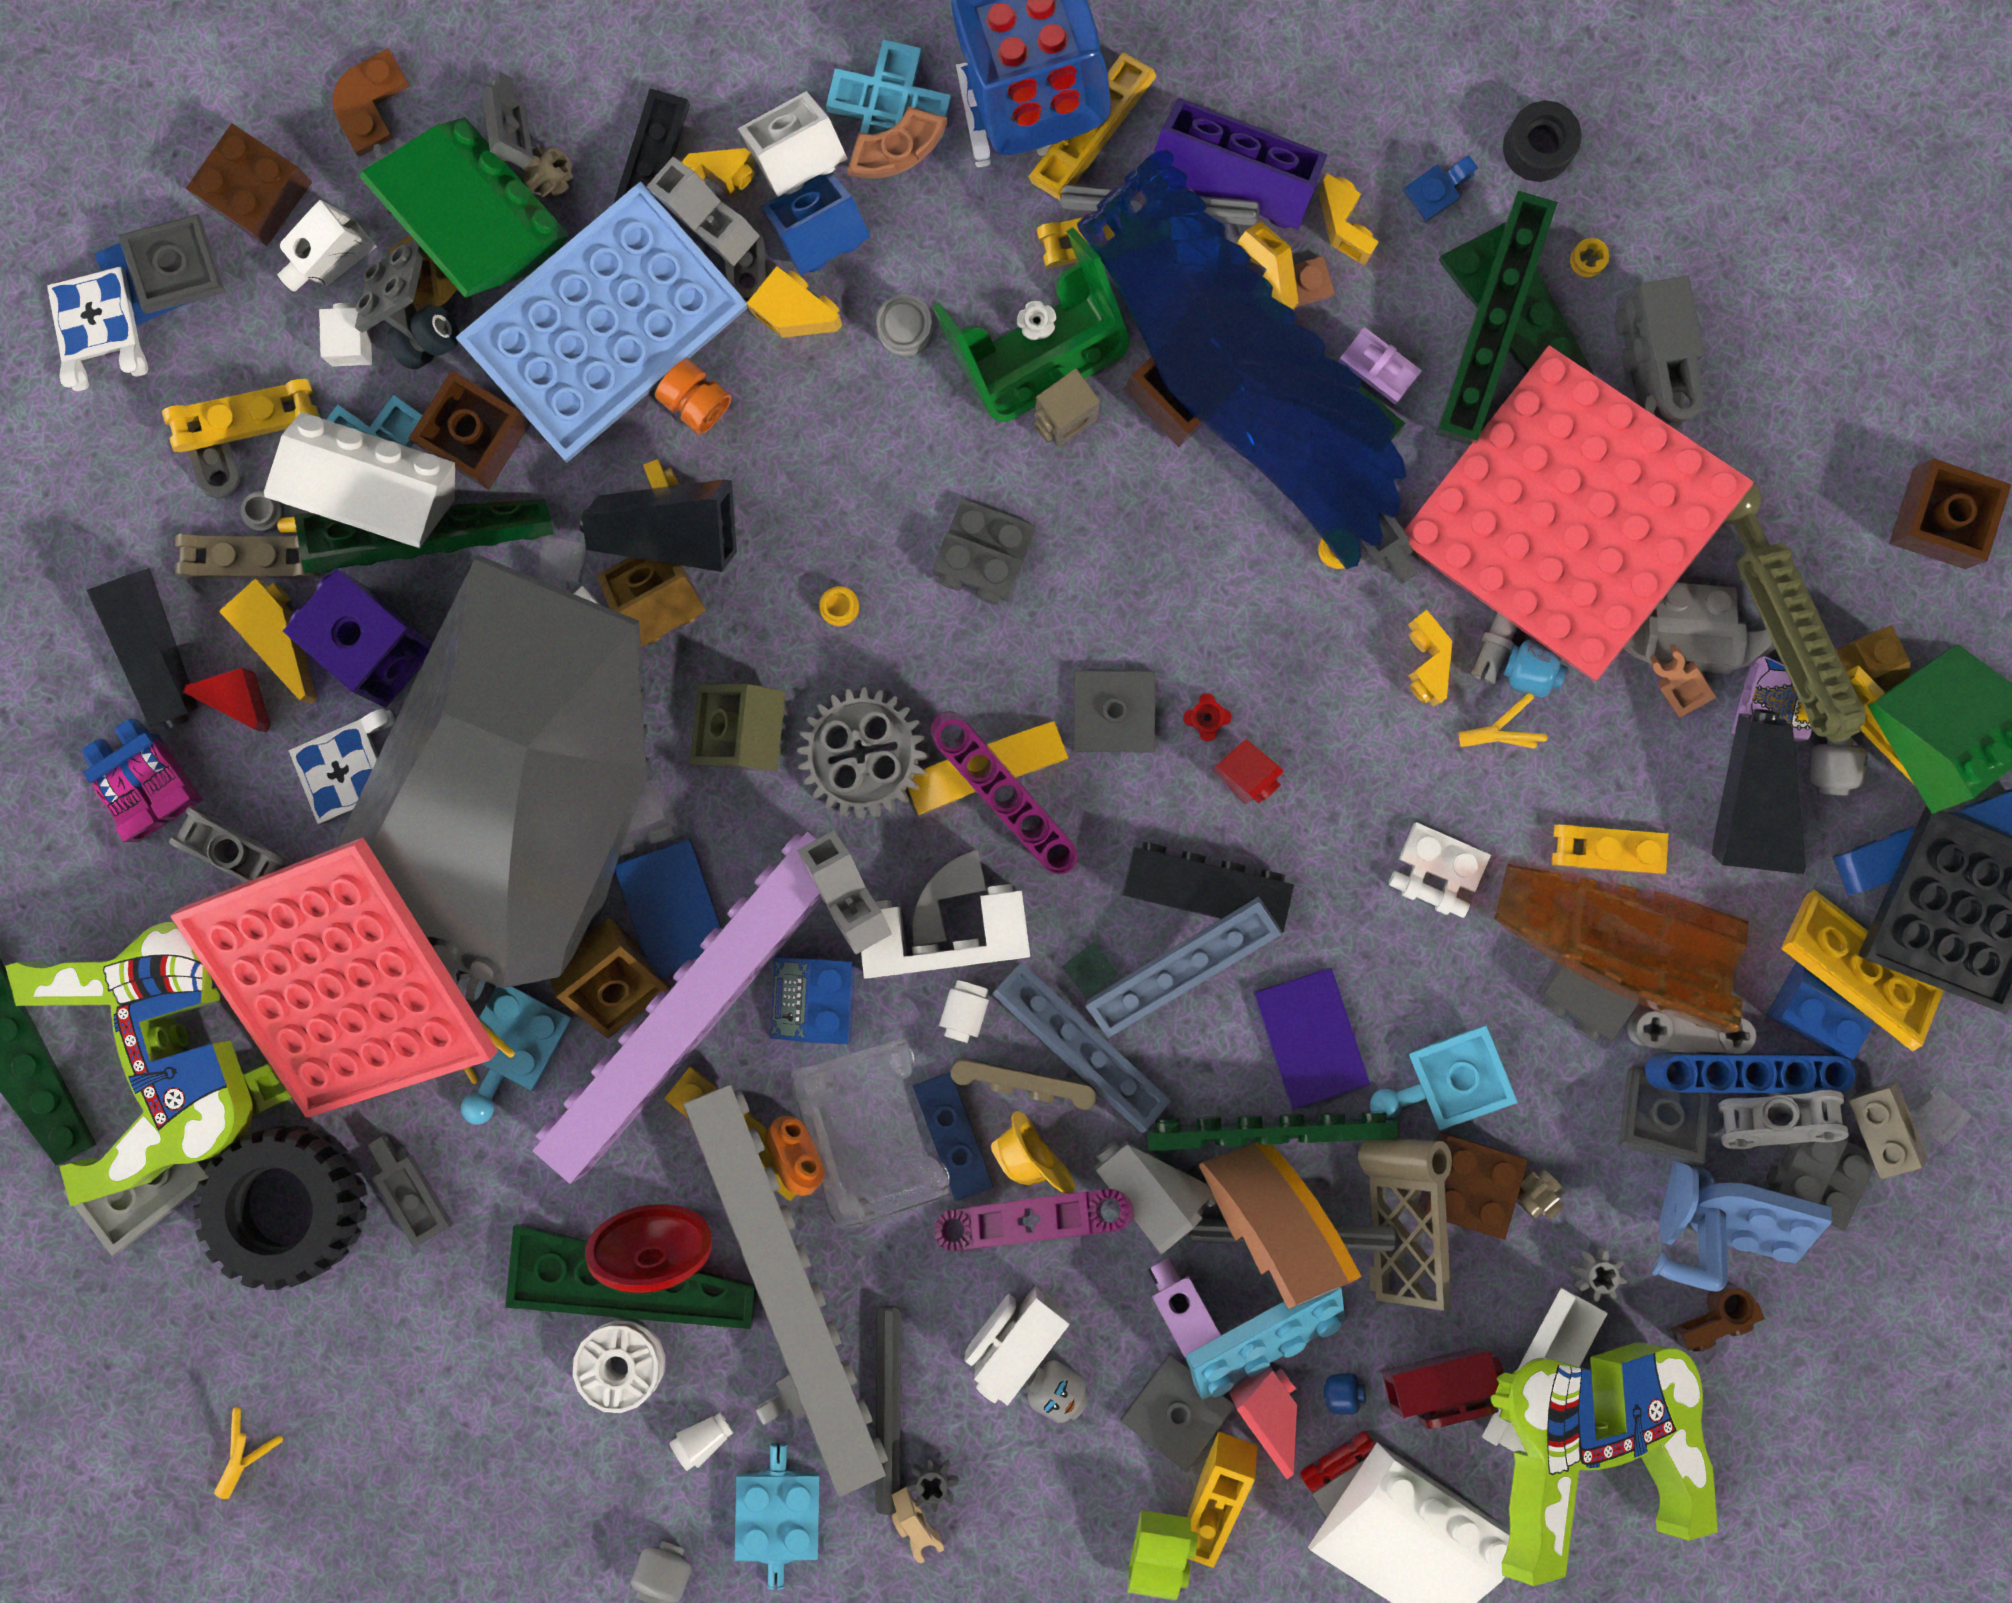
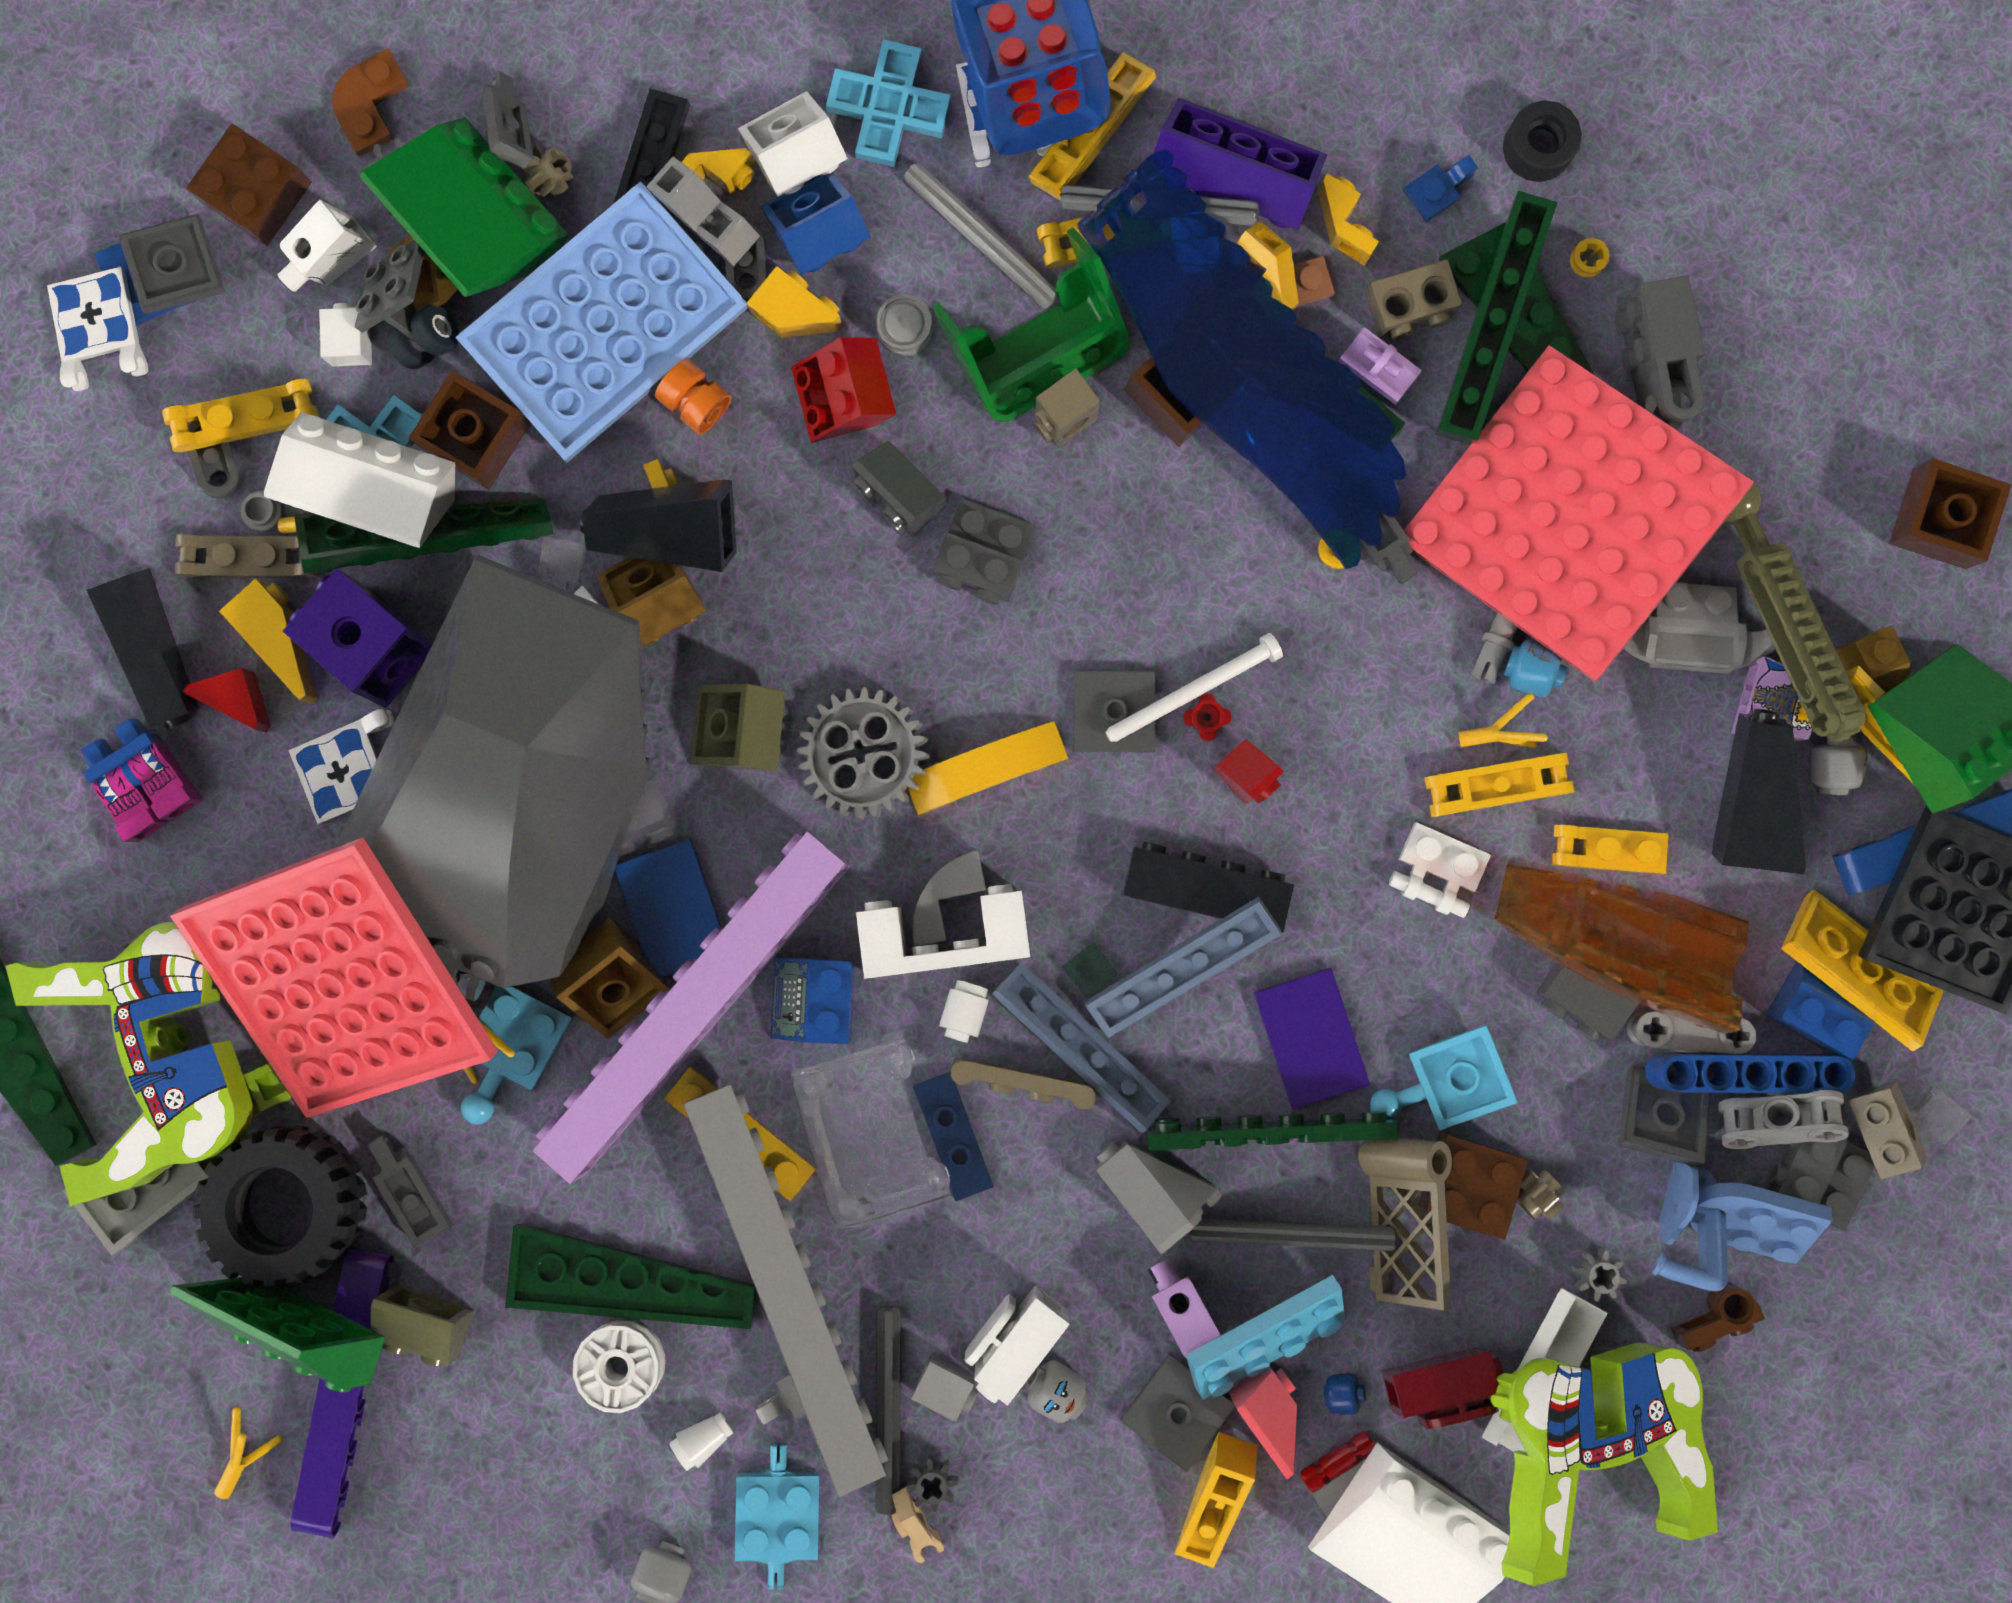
light grey piece [169,806,294,883] -> none
red dish [585,1204,712,1293] -> none
orange plate [765,1116,825,1196] -> none
light grey brick [797,830,892,955] -> none
yellow plate [819,586,860,627] -> none
nougat tile [847,107,947,179] -> none
magenta beam [931,711,1078,875] -> none
magenta piece [933,1189,1133,1252] -> none
yellow piece [991,1111,1075,1194] -> none
white plate [1017,301,1056,340] -> none
lime brick [1127,1510,1198,1601] -> none
nougat slope [1199,1143,1362,1310] -> none
yellow slope [1408,610,1452,707] -> none
nougat plate [1650,644,1717,718] -> none
none -> green slope [170,1277,385,1392]
none -> dark purple beam [290,1247,394,1538]
none -> olive slope [371,1285,474,1367]
none -> red slope [791,337,896,443]
none -> dark grey slope [851,441,947,538]
none -> light grey axle [904,162,1057,309]
none -> light grey brick [911,1354,978,1422]
none -> white bar [1106,633,1283,742]
none -> dark tan brick [1365,259,1462,340]
none -> yellow plate [1424,753,1575,817]

